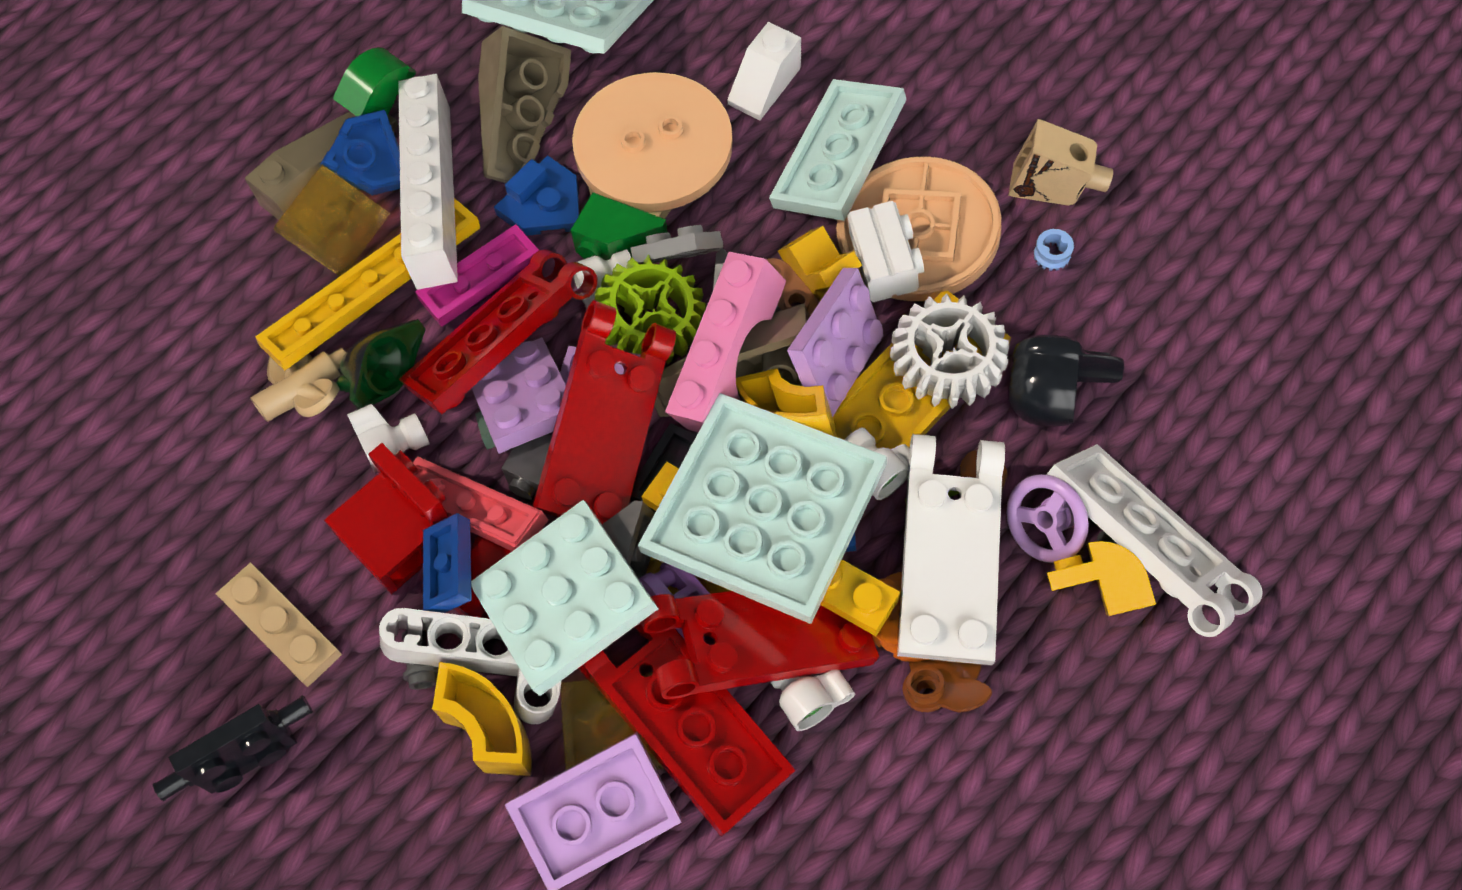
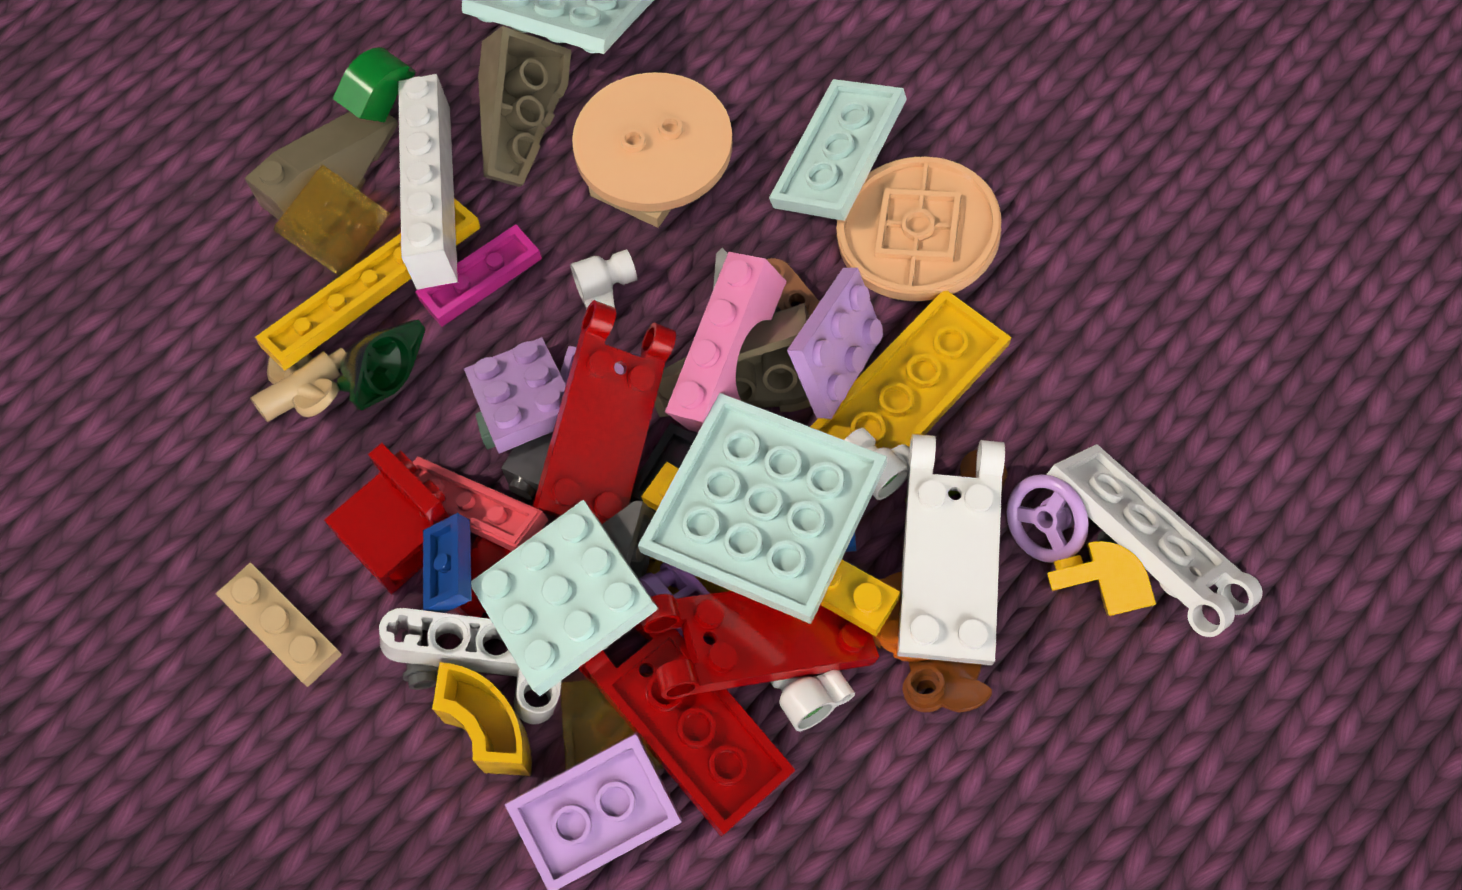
black plate [153,695,313,801] -> none
blue plate [320,110,400,195] -> none
white piece [347,404,429,473] -> none
red hinge [399,249,598,415] -> none
blue plate [494,155,580,236] -> none
green slope [570,193,668,260] -> none
lime gear [594,254,707,365] -> none
light grey hinge [631,225,723,264] -> none
white slope [727,22,801,121] -> none
yellow brick [736,368,836,437] -> none
yellow brick [778,226,862,301] -> none
white brick [847,201,924,302] -> none
white gear [890,293,1009,409] -> none
tan torso [1008,119,1113,206] -> none
black piece [1008,335,1125,427] -> none
light blue bush [1034,229,1074,271] -> none

